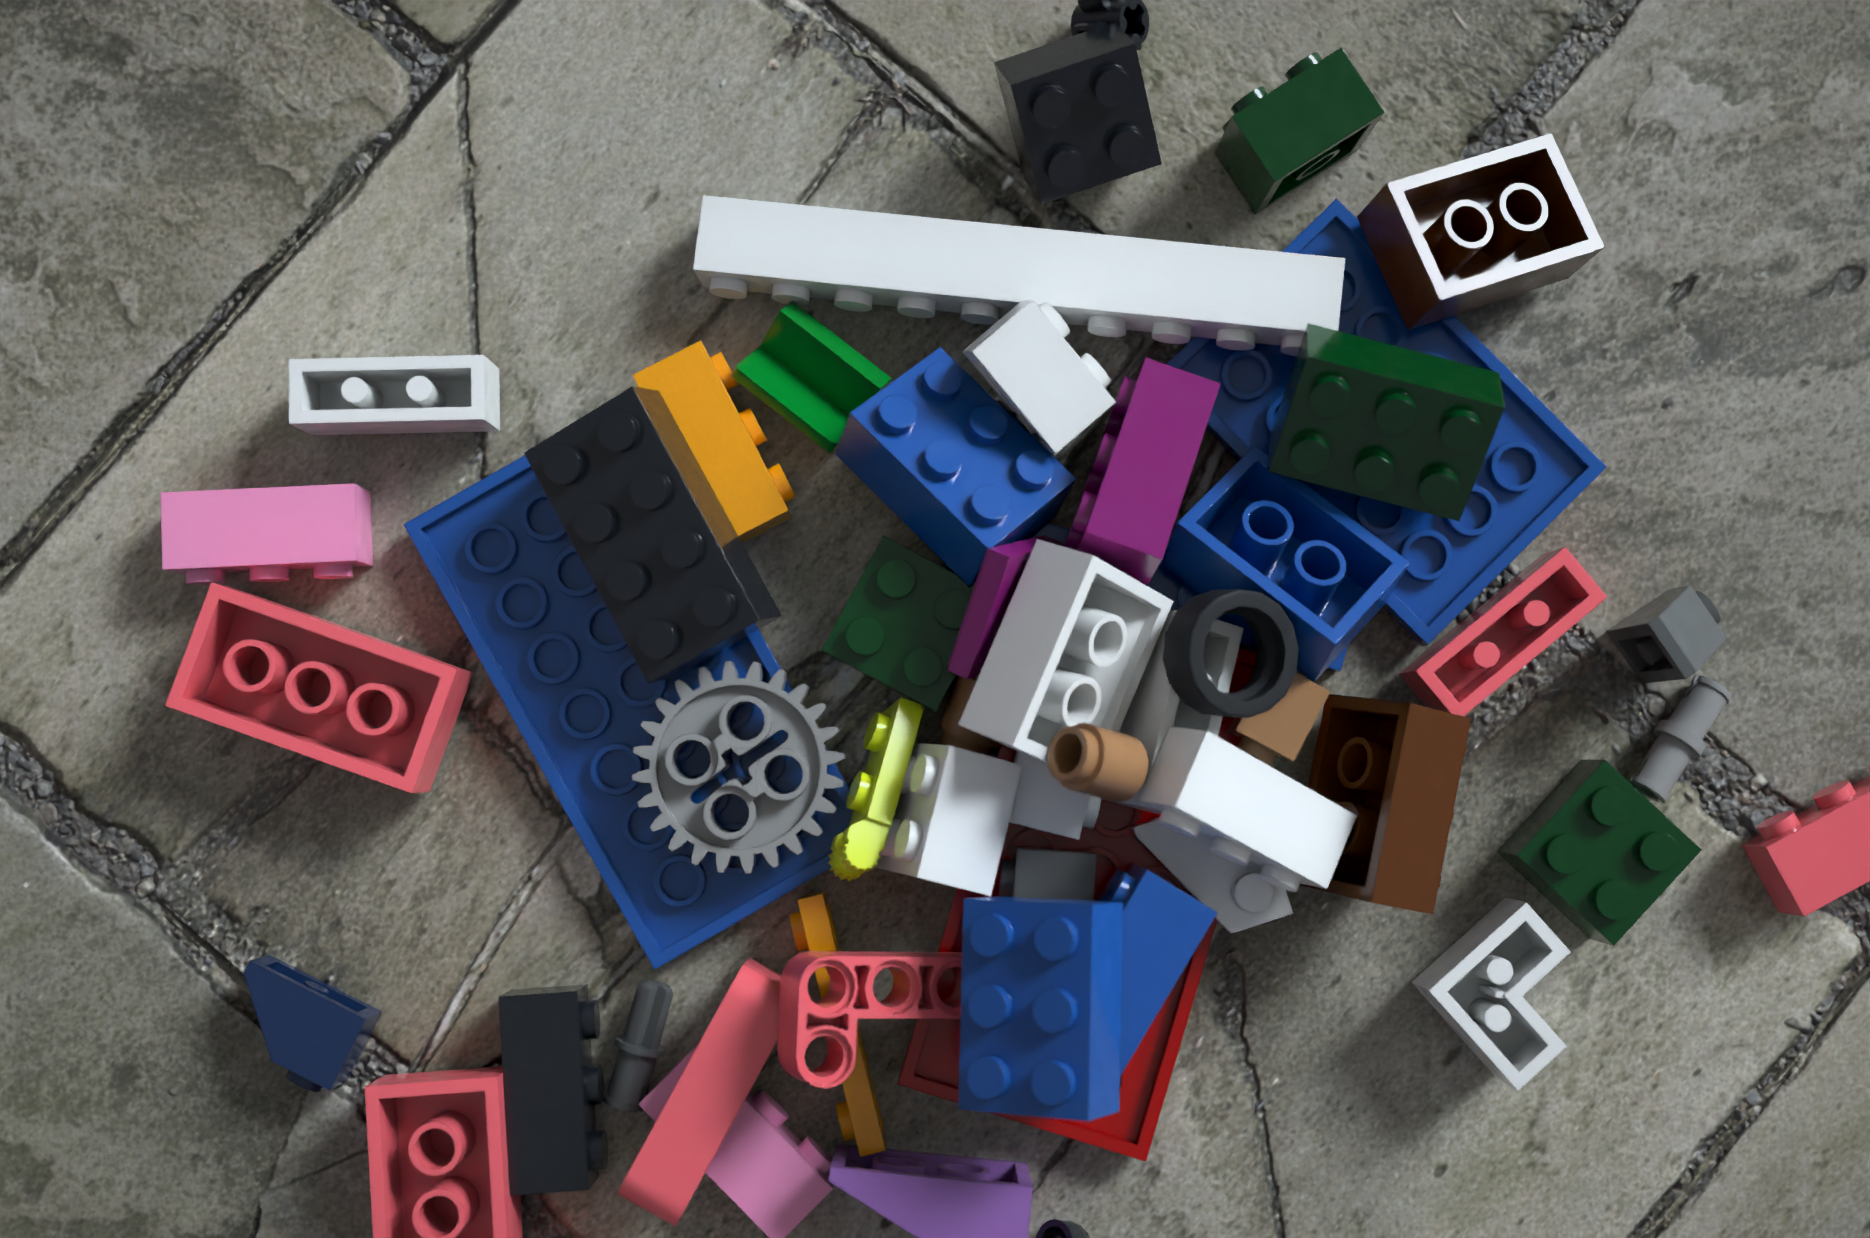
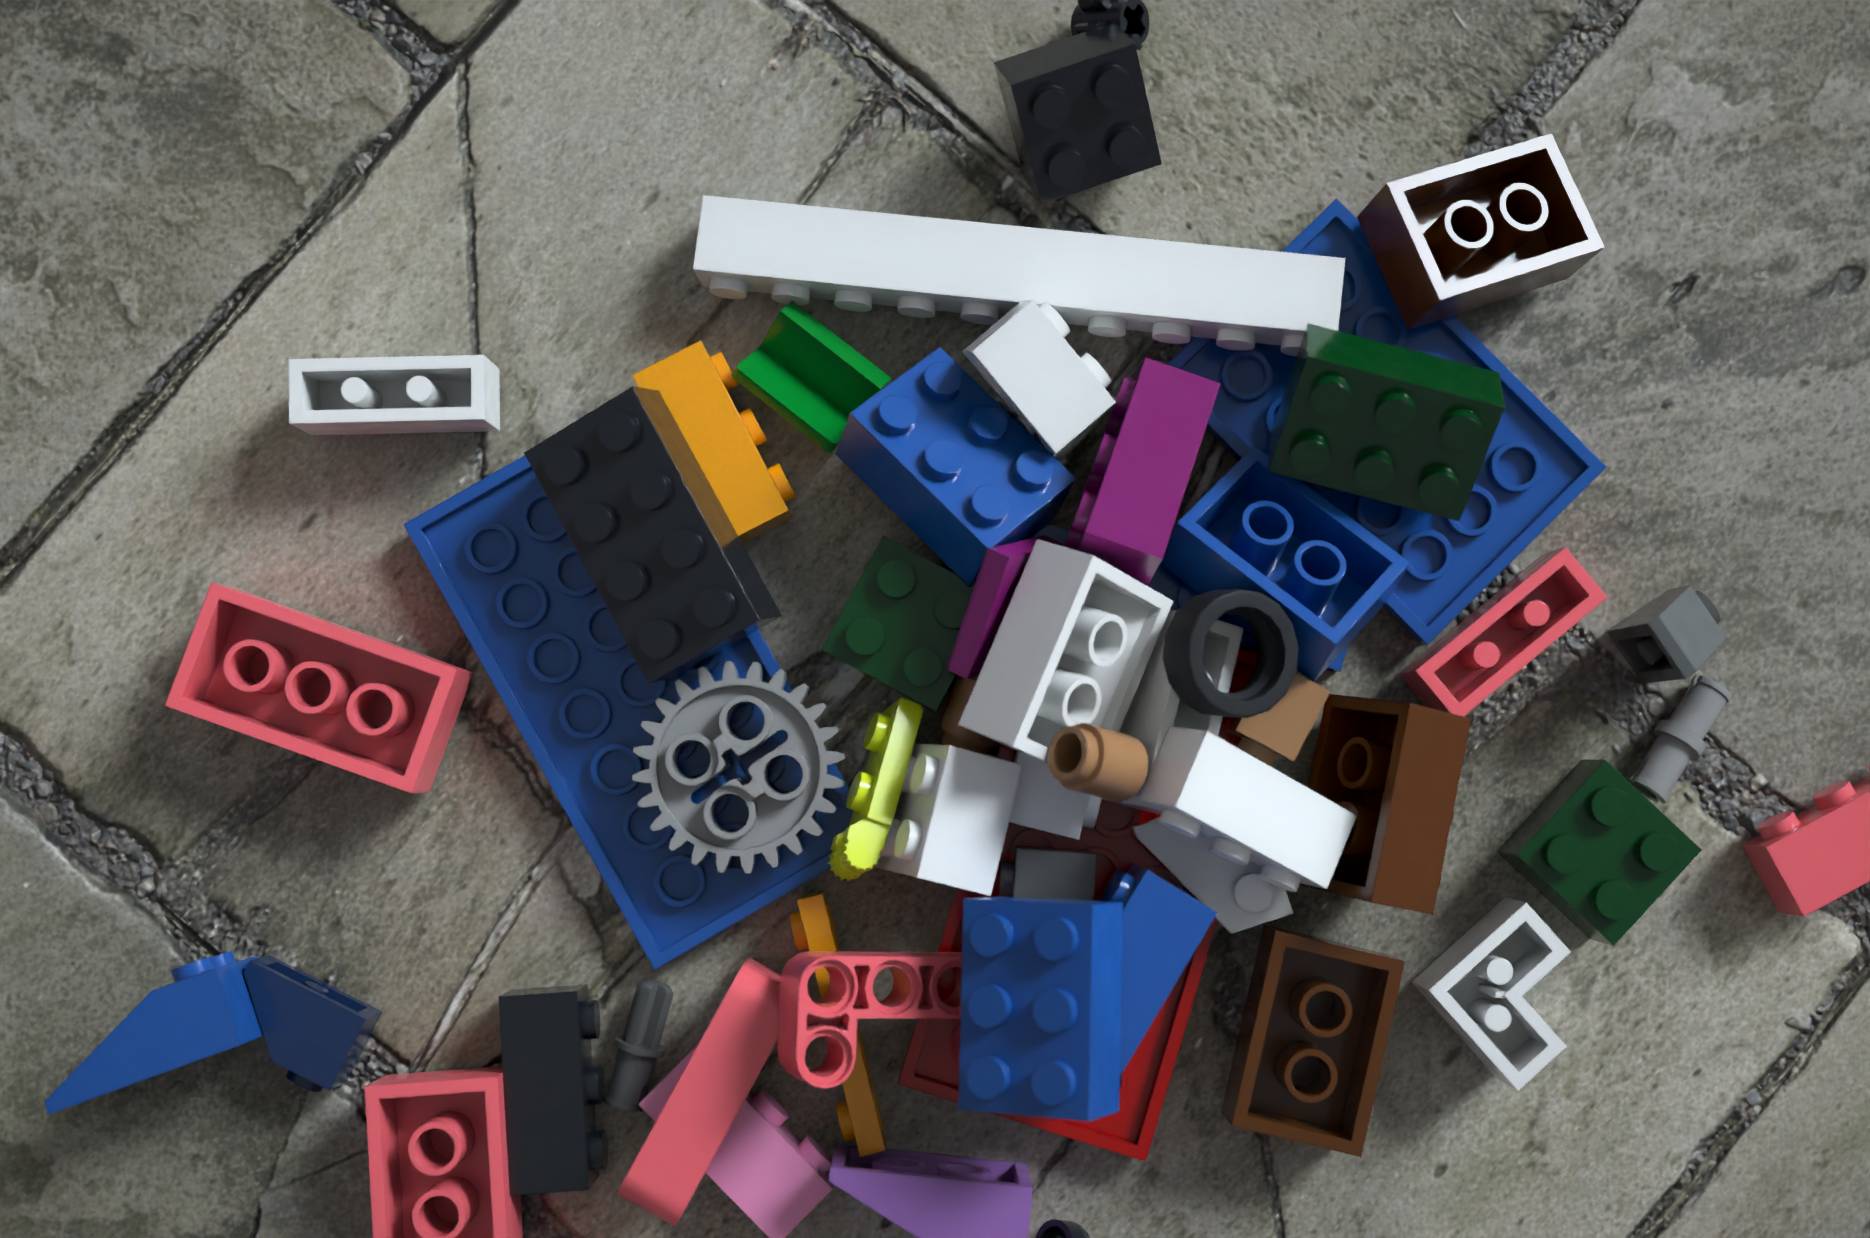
bright pink brick [160,483,373,585] -> none
dark green brick [1215,47,1385,215] -> none
none -> blue slope [44,951,263,1114]
none -> reddish brown brick [1221,925,1405,1157]

